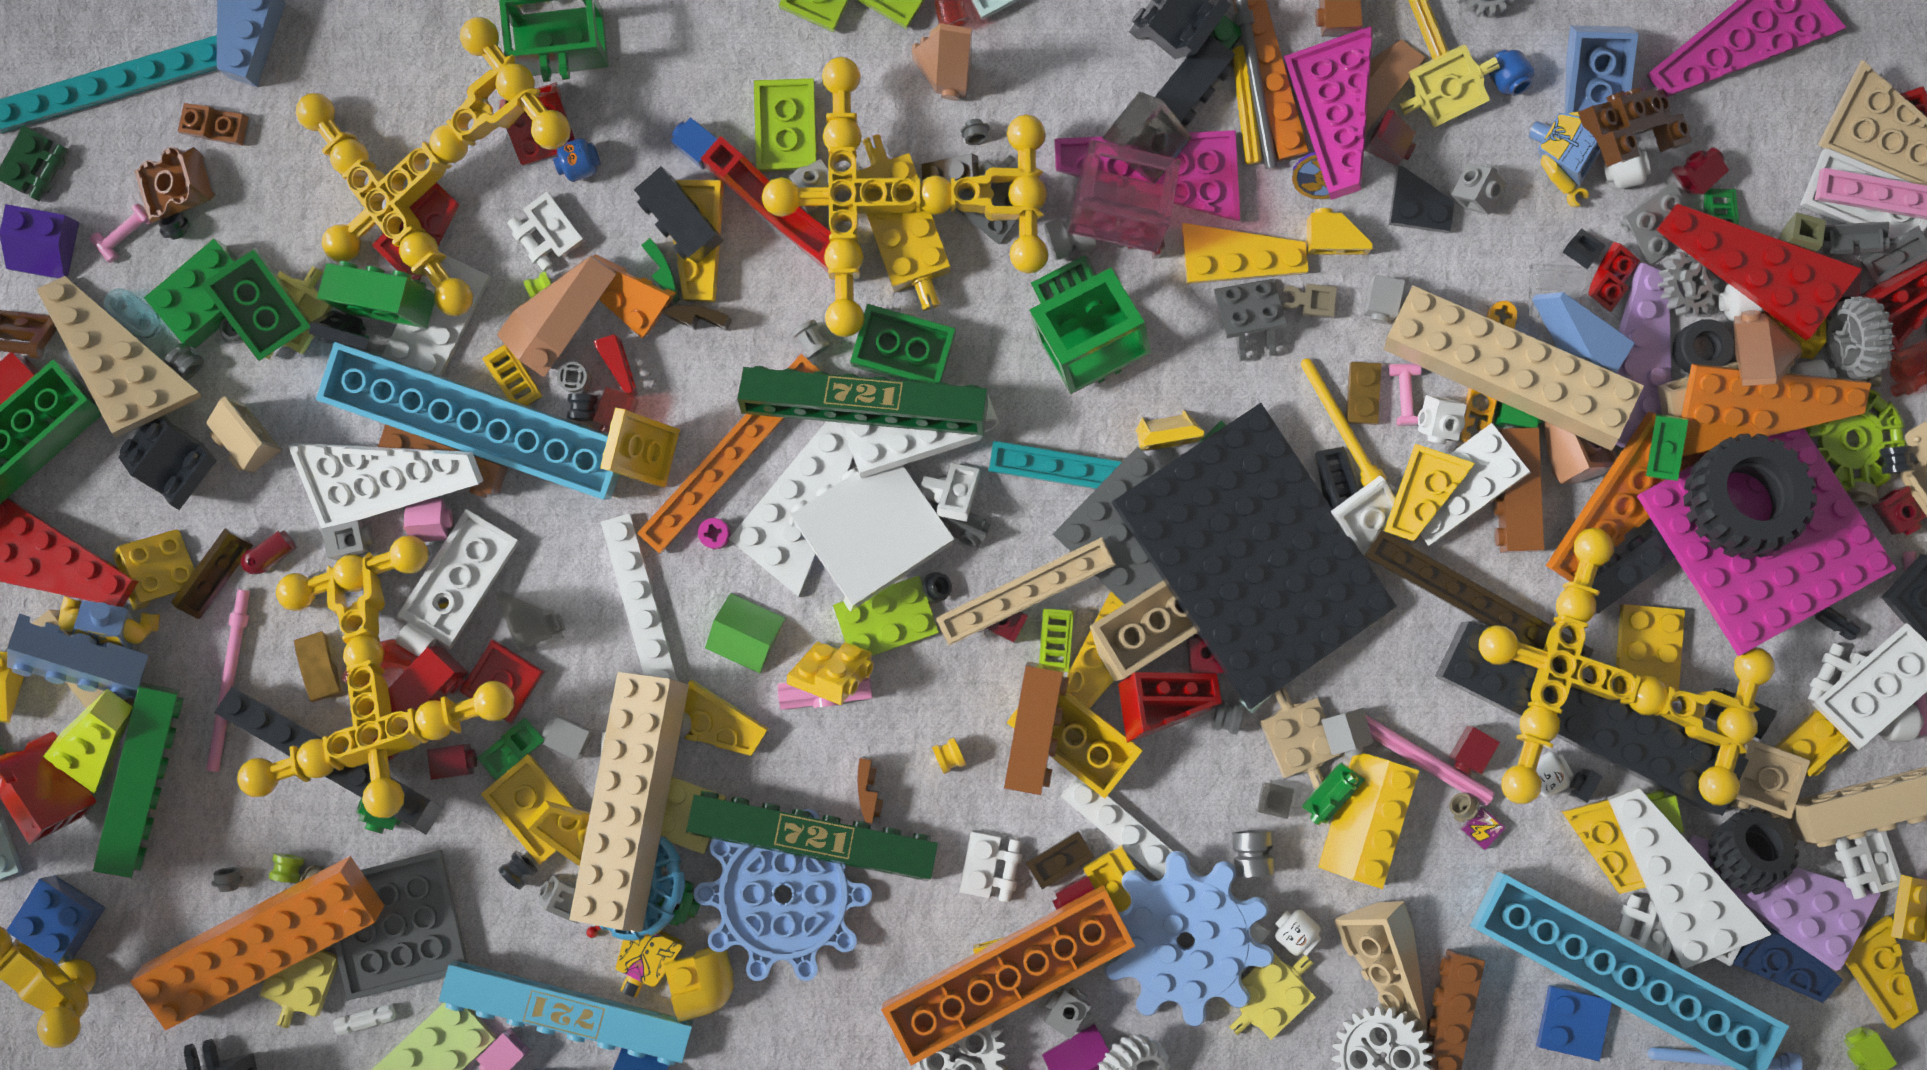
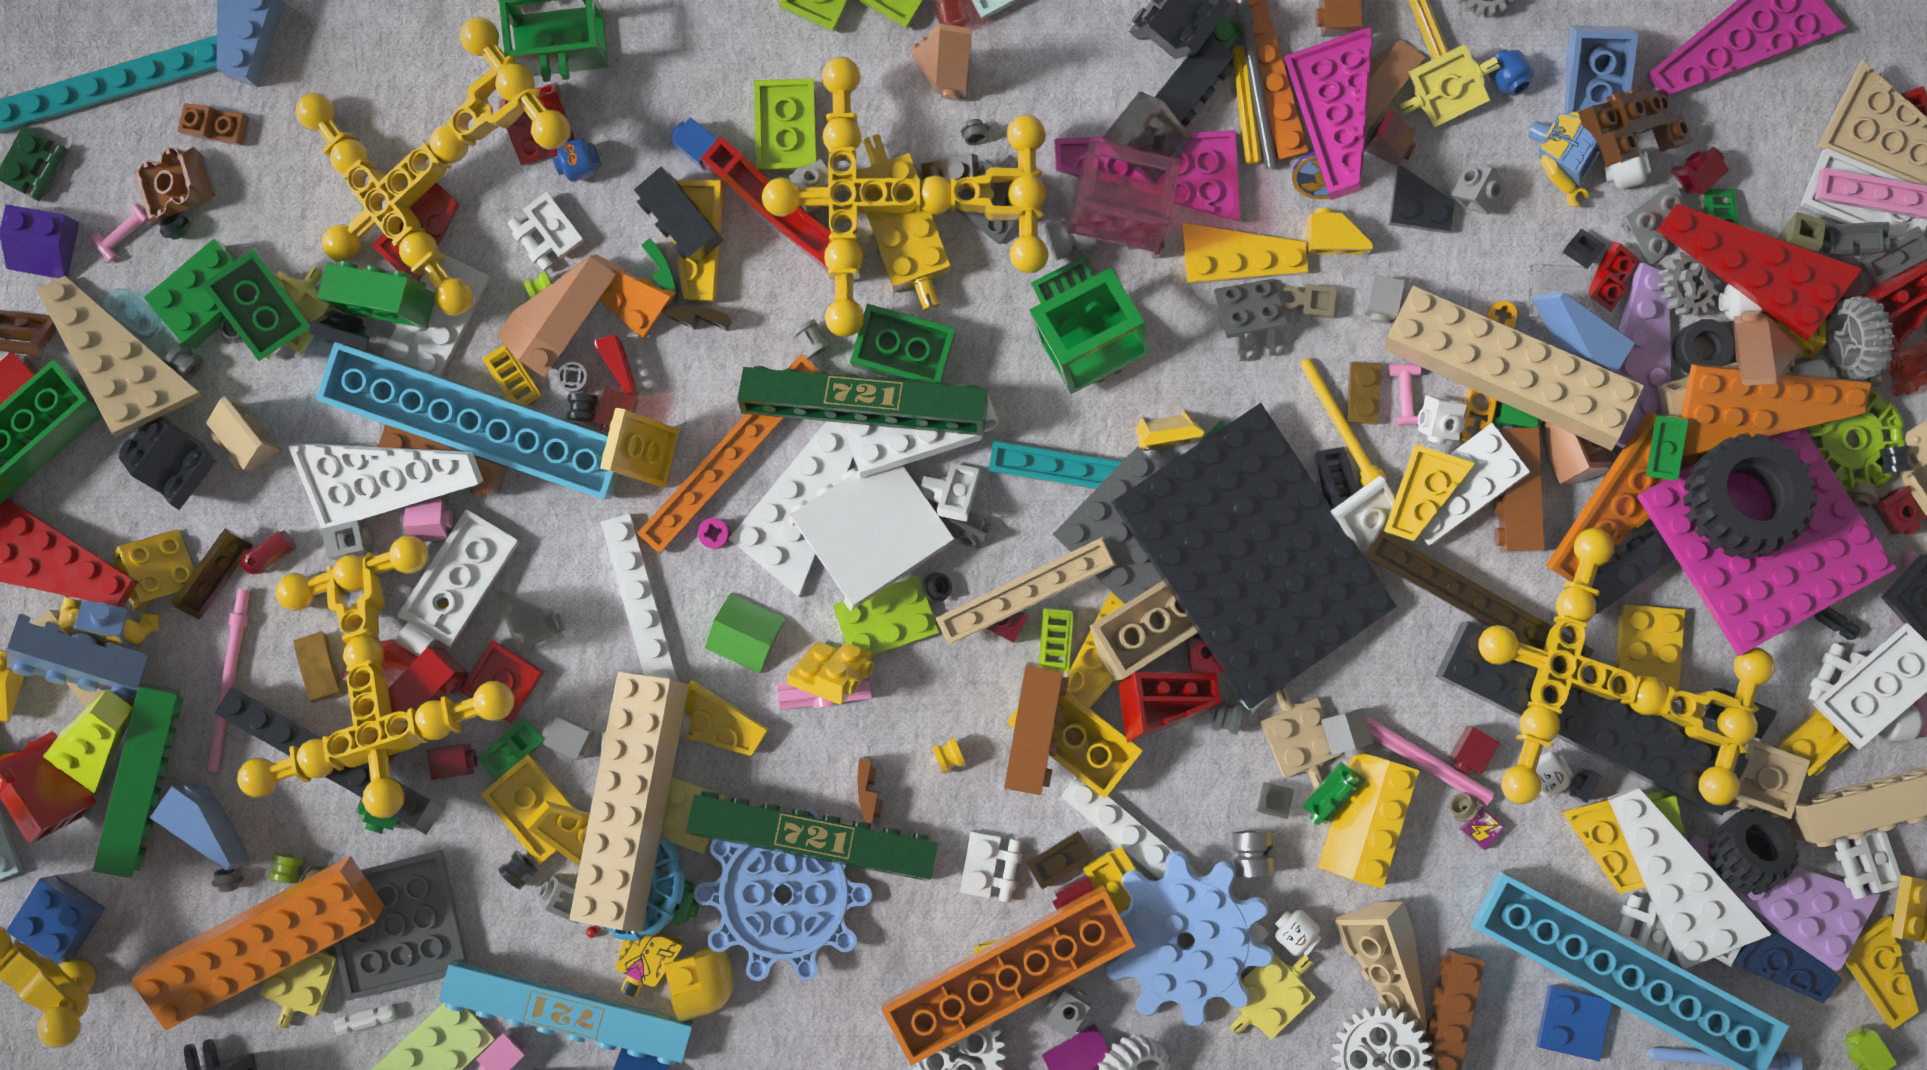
none -> medium blue slope [150,782,251,870]

